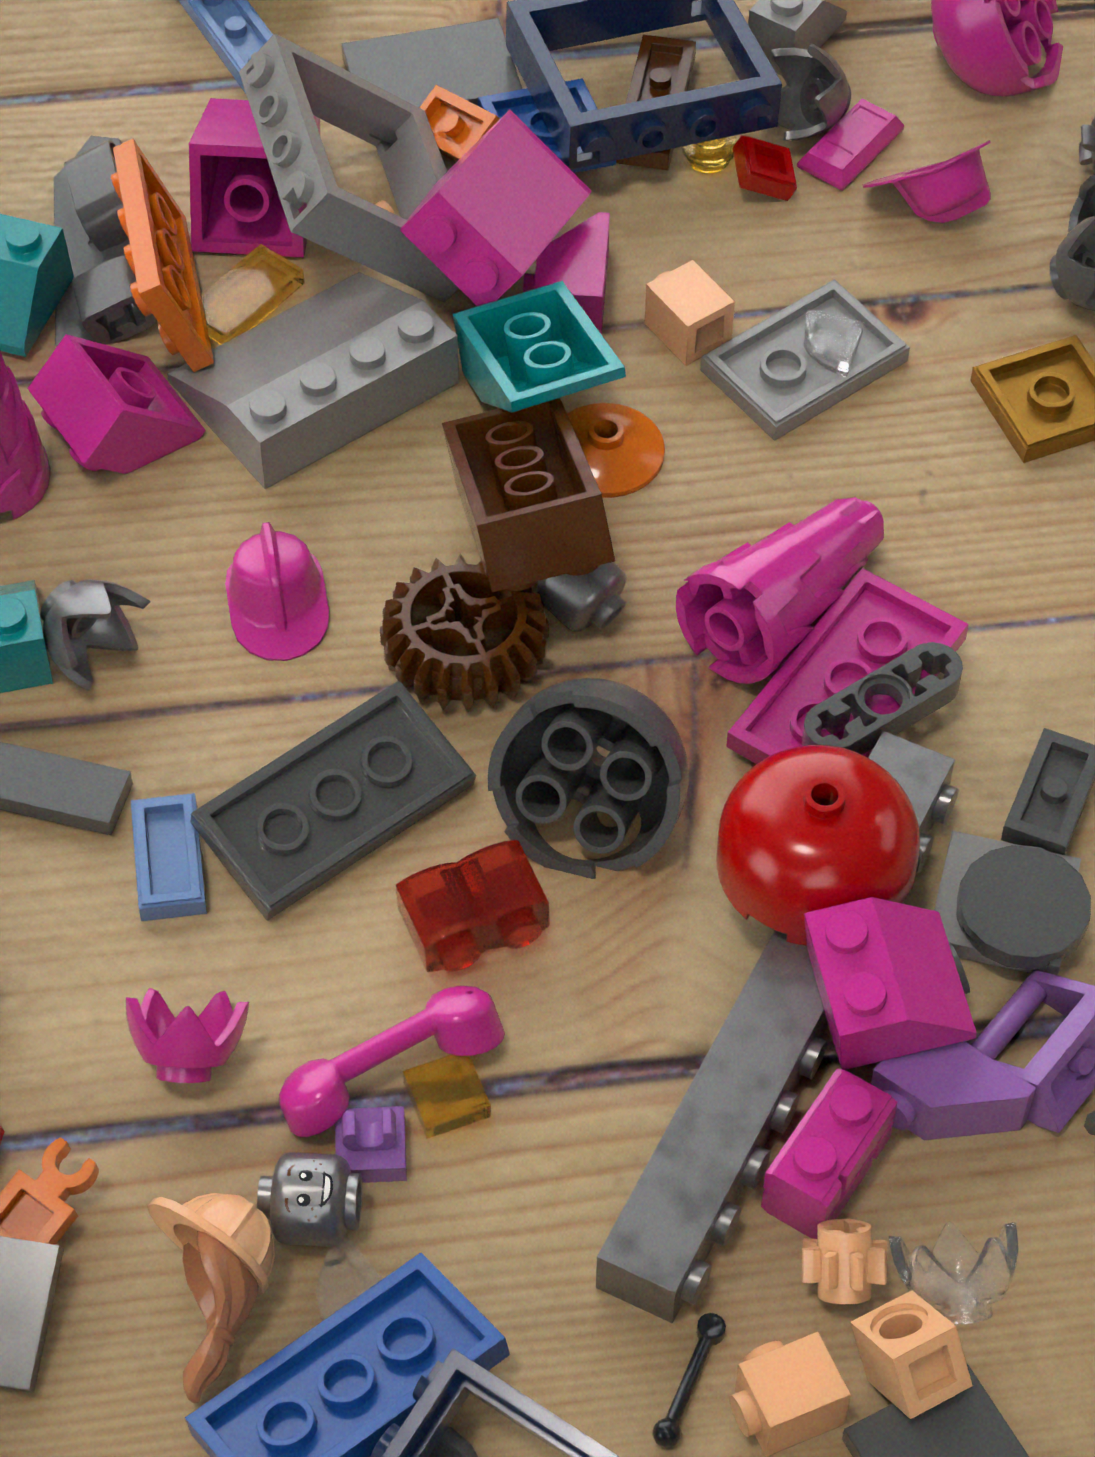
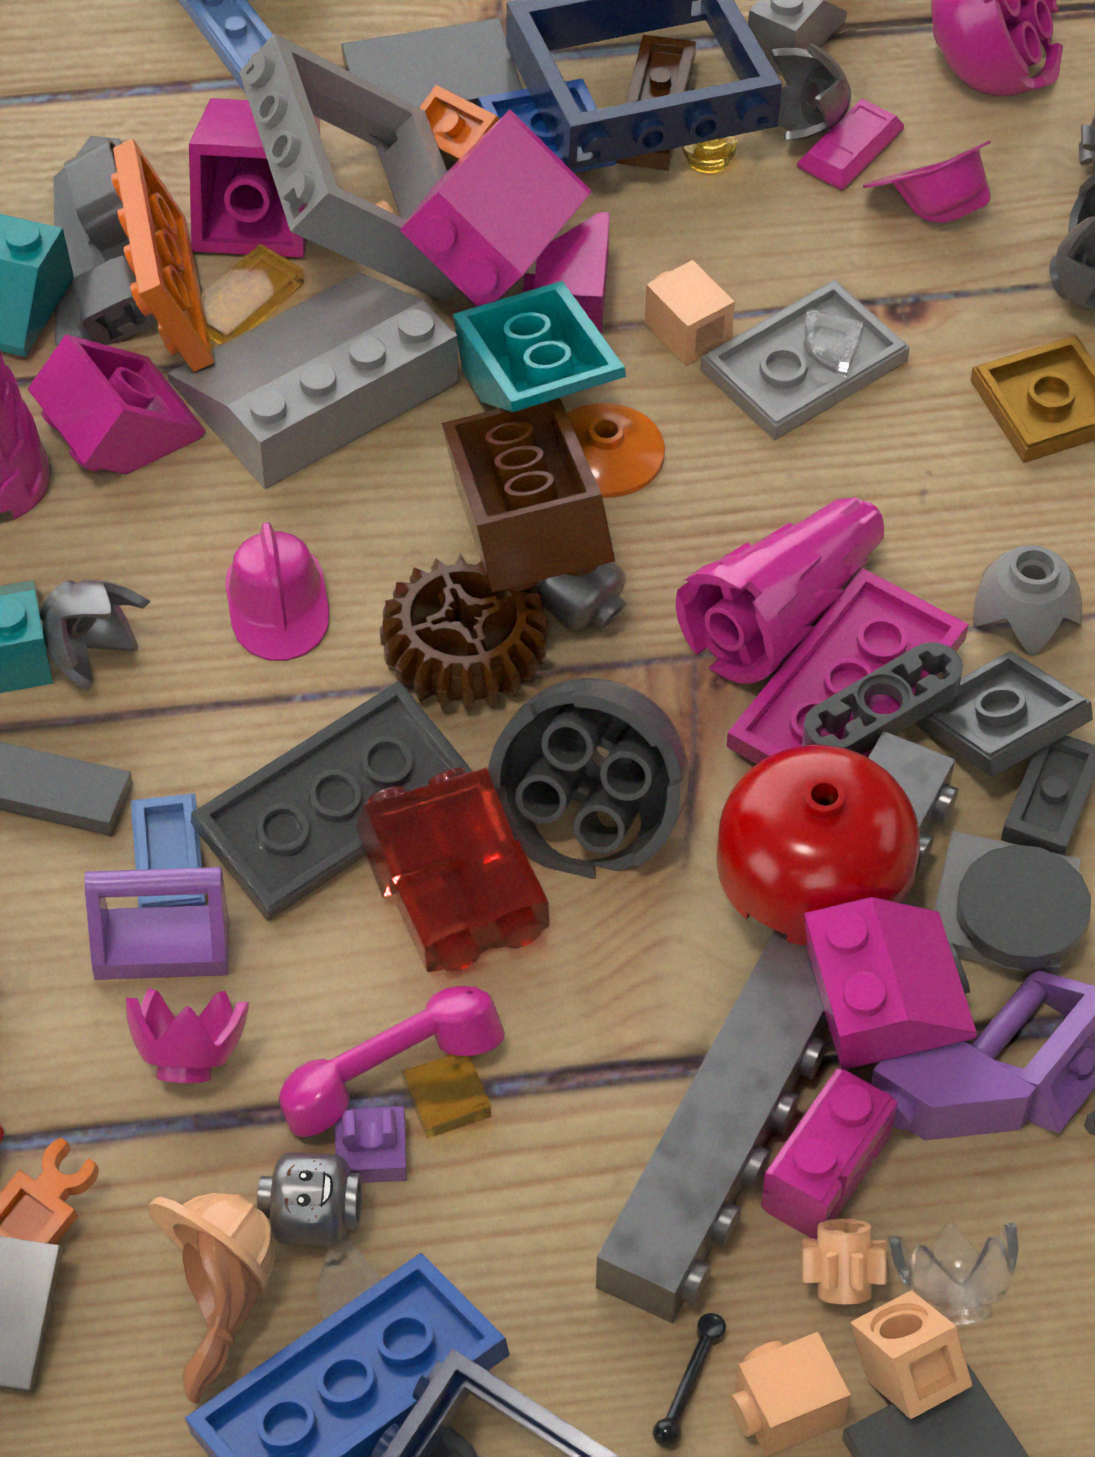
red tile [732,135,797,201] -> none
none -> medium lavender tile [84,867,229,980]
none -> clear red brick [356,767,514,898]
none -> dark grey tile [915,651,1093,777]
none -> light grey piece [973,545,1082,656]

